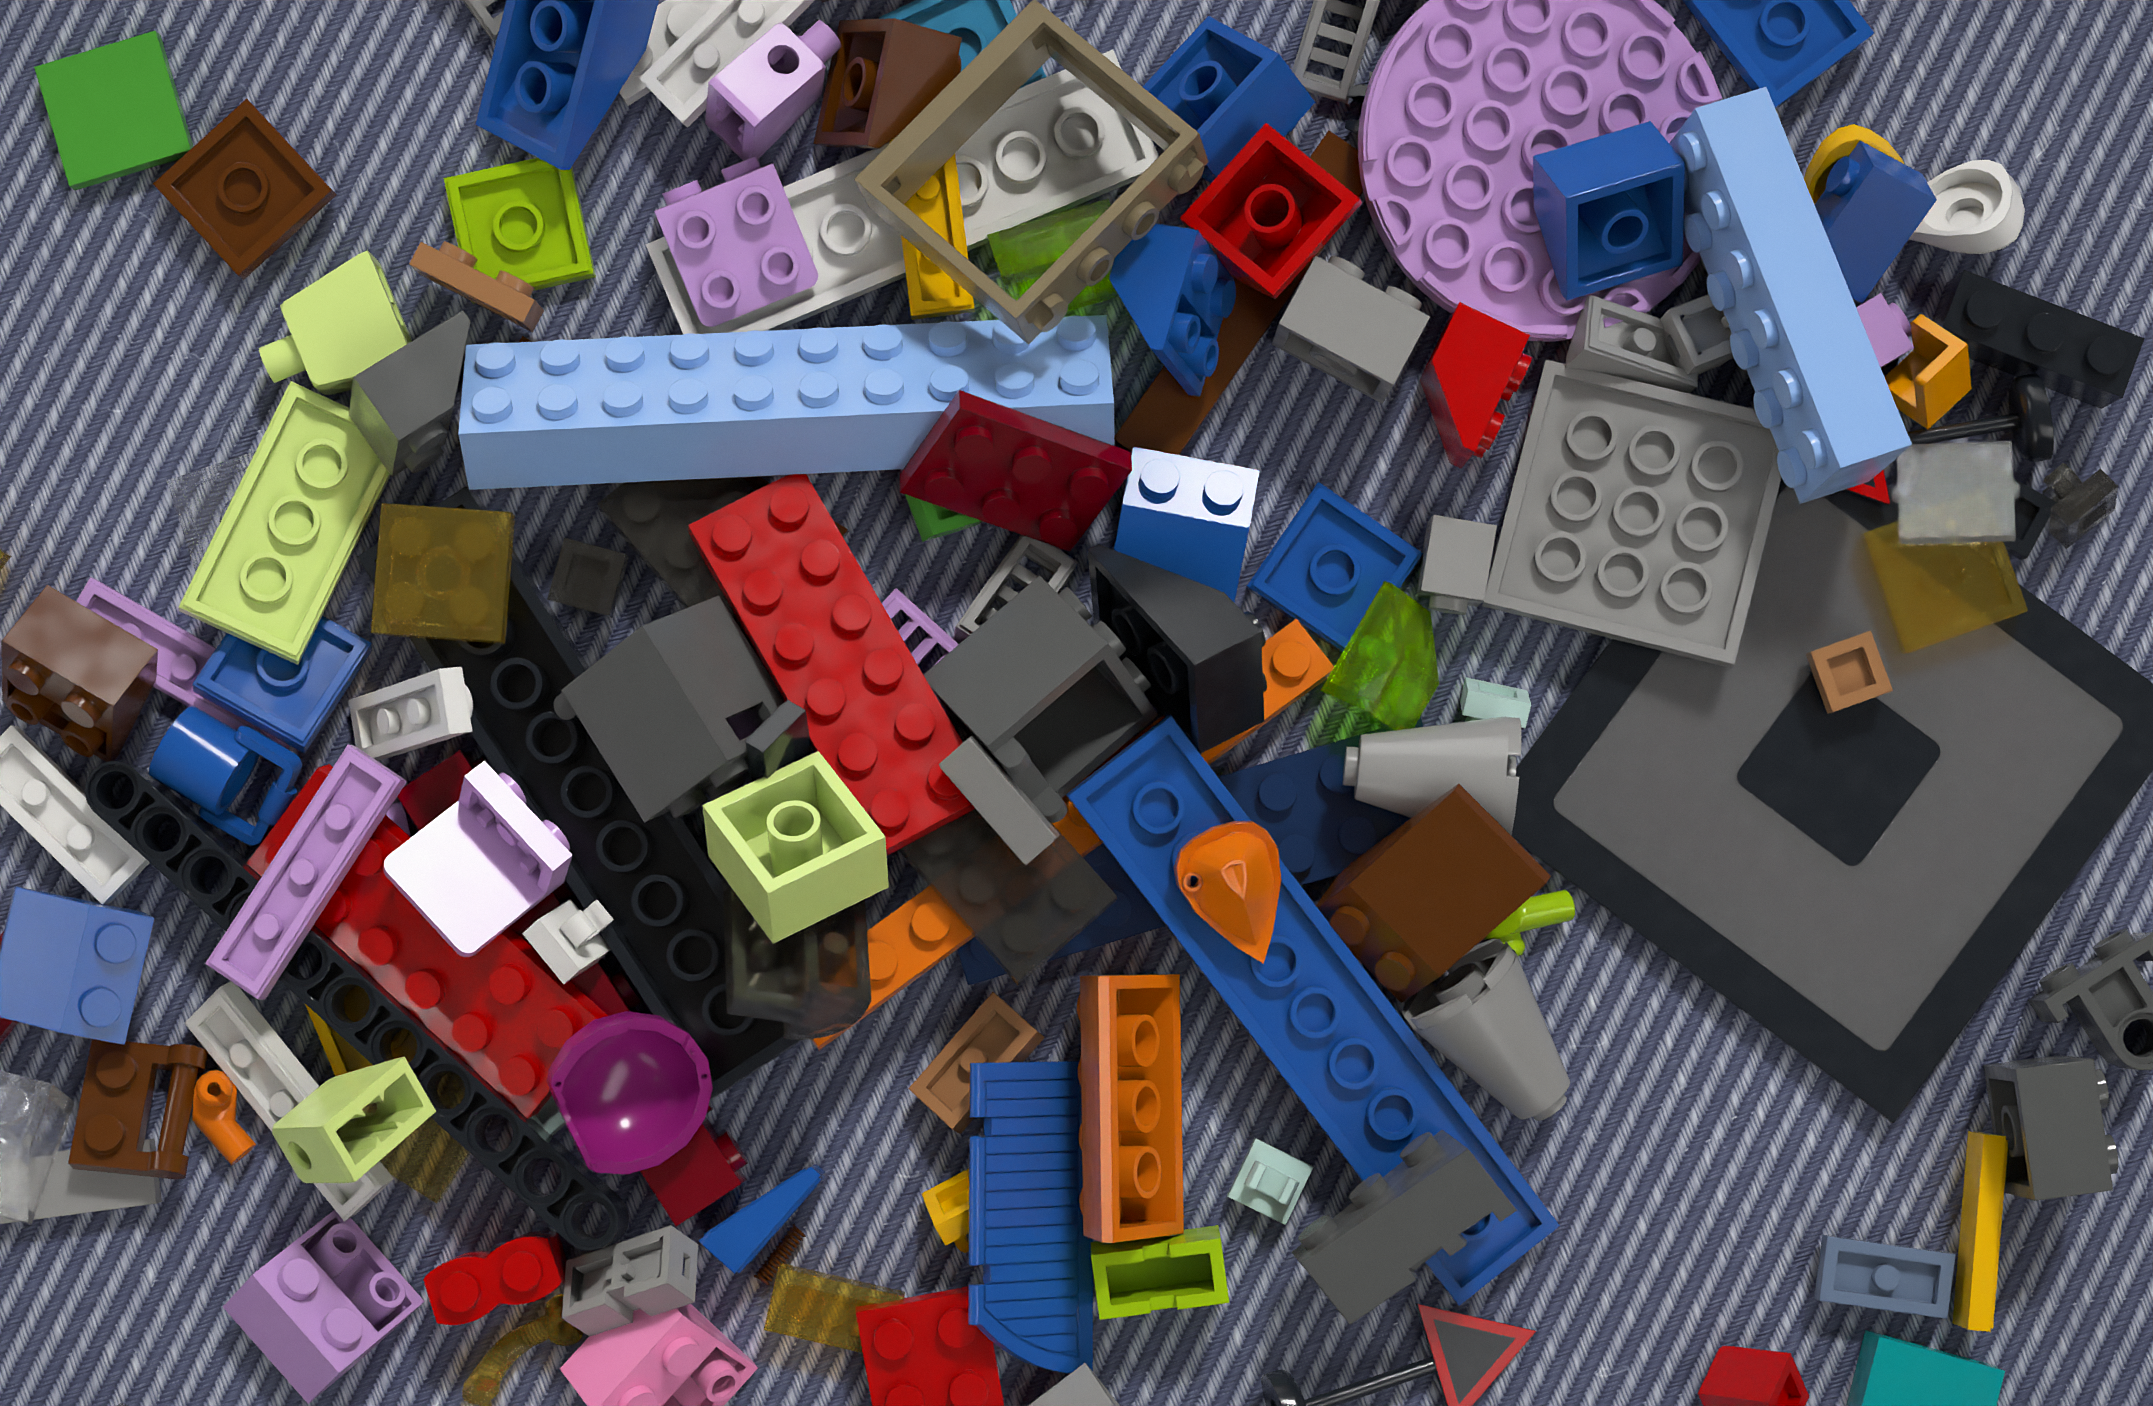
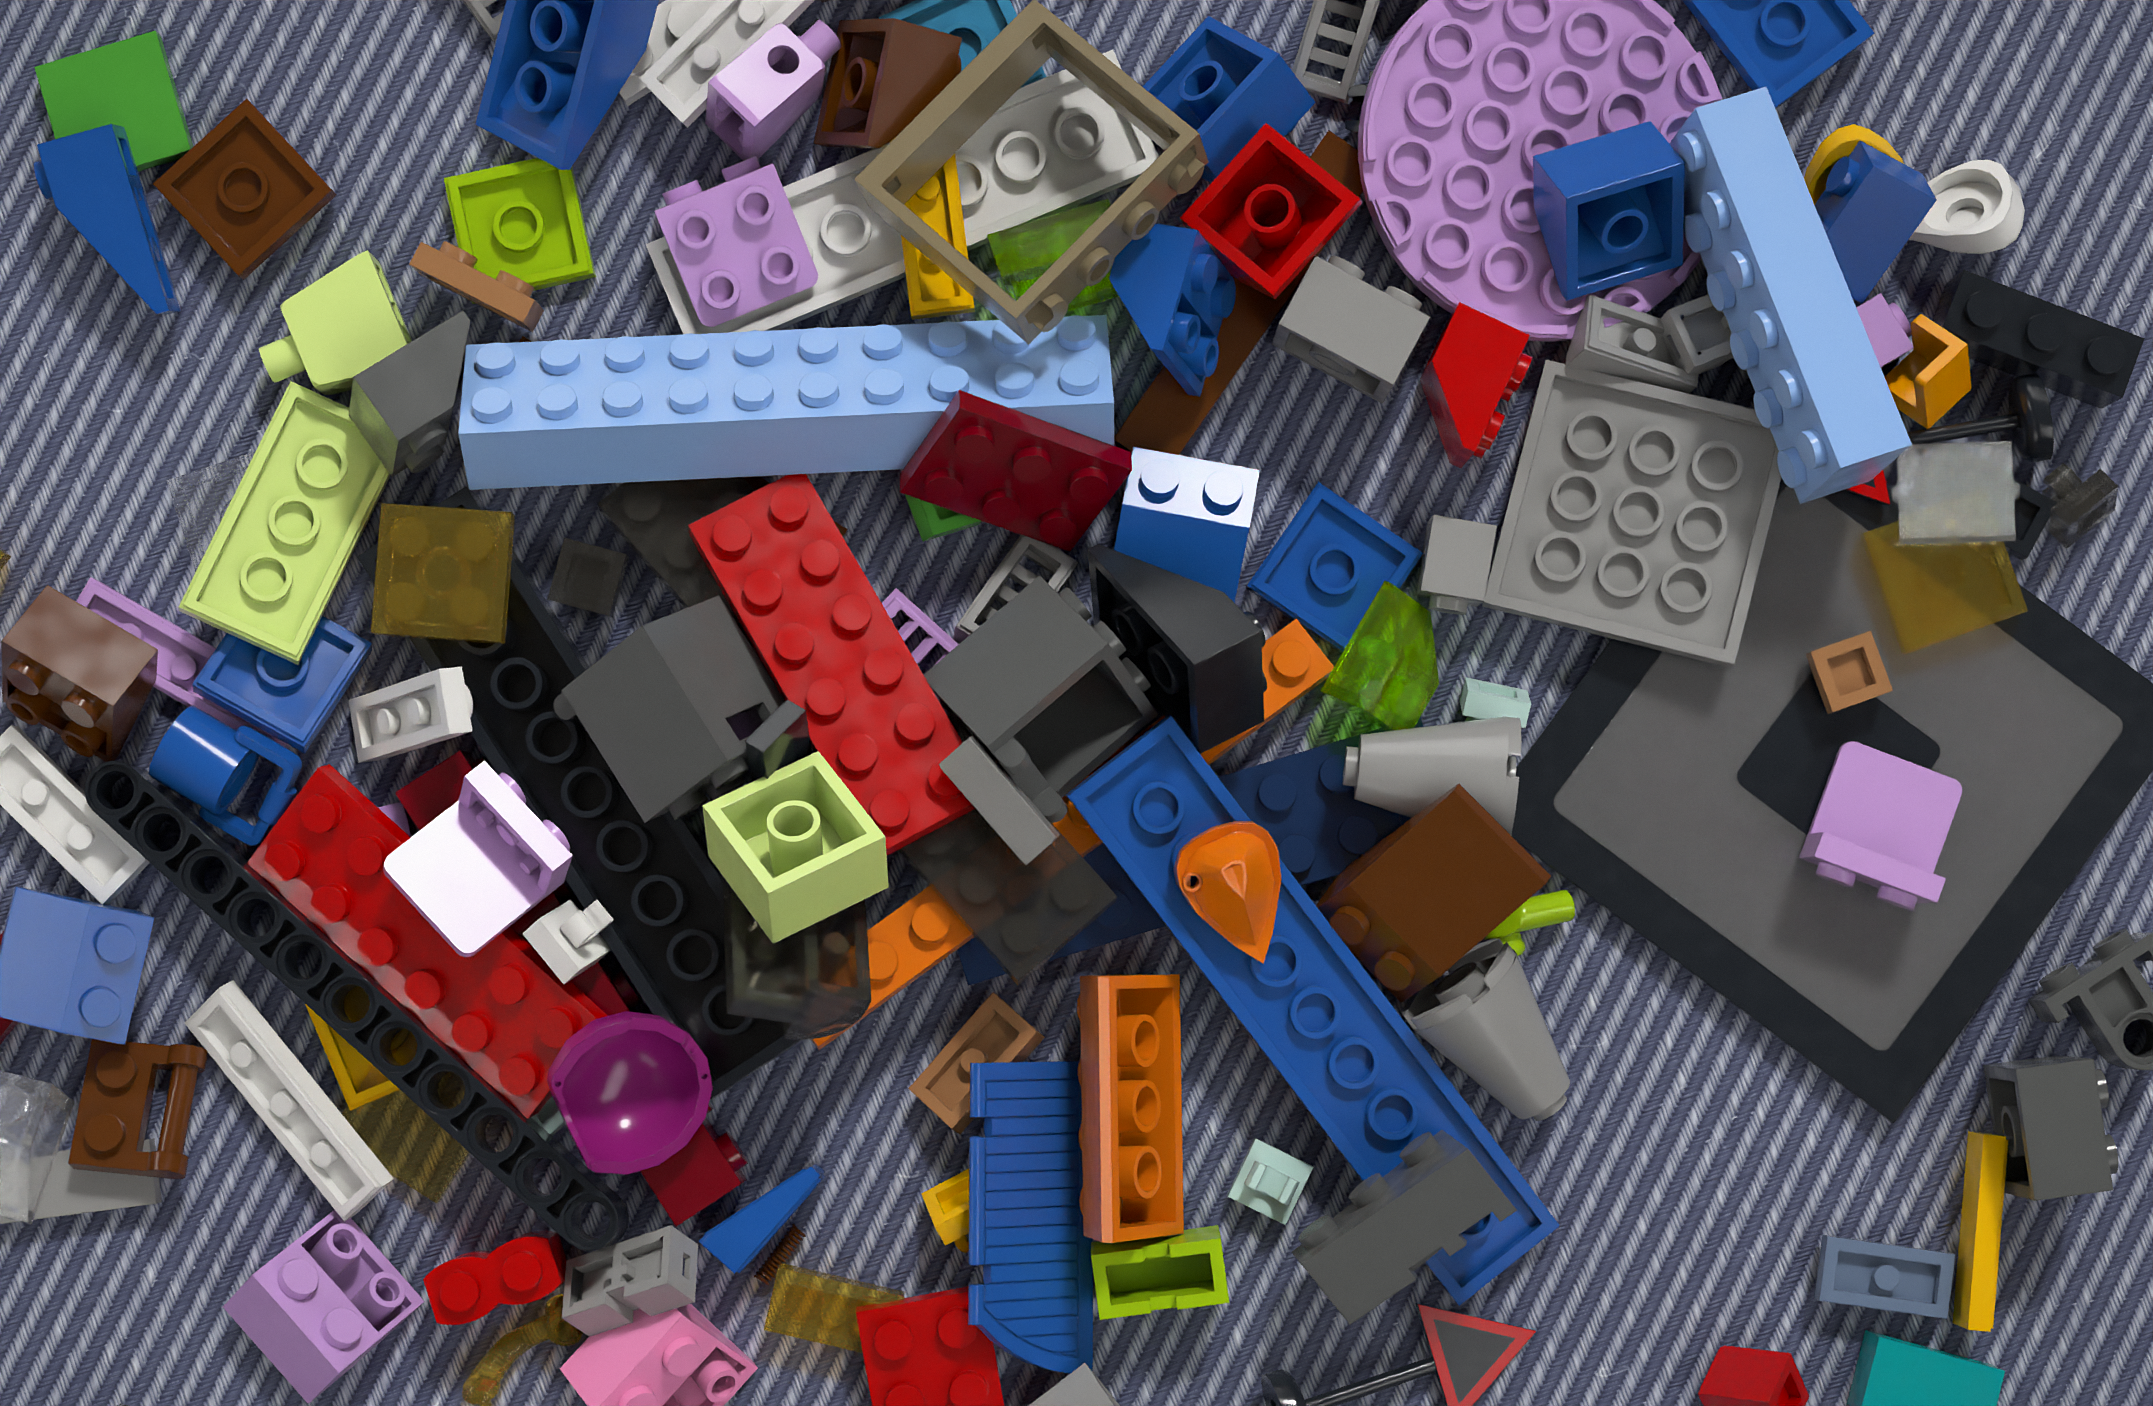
orange arm [192,1070,256,1165] -> none
lavender tile [205,745,407,1000] -> none
yellowish green torso [272,1057,436,1183] -> none
none -> blue slope [34,124,181,314]
none -> lavender bracket [1799,741,1962,911]

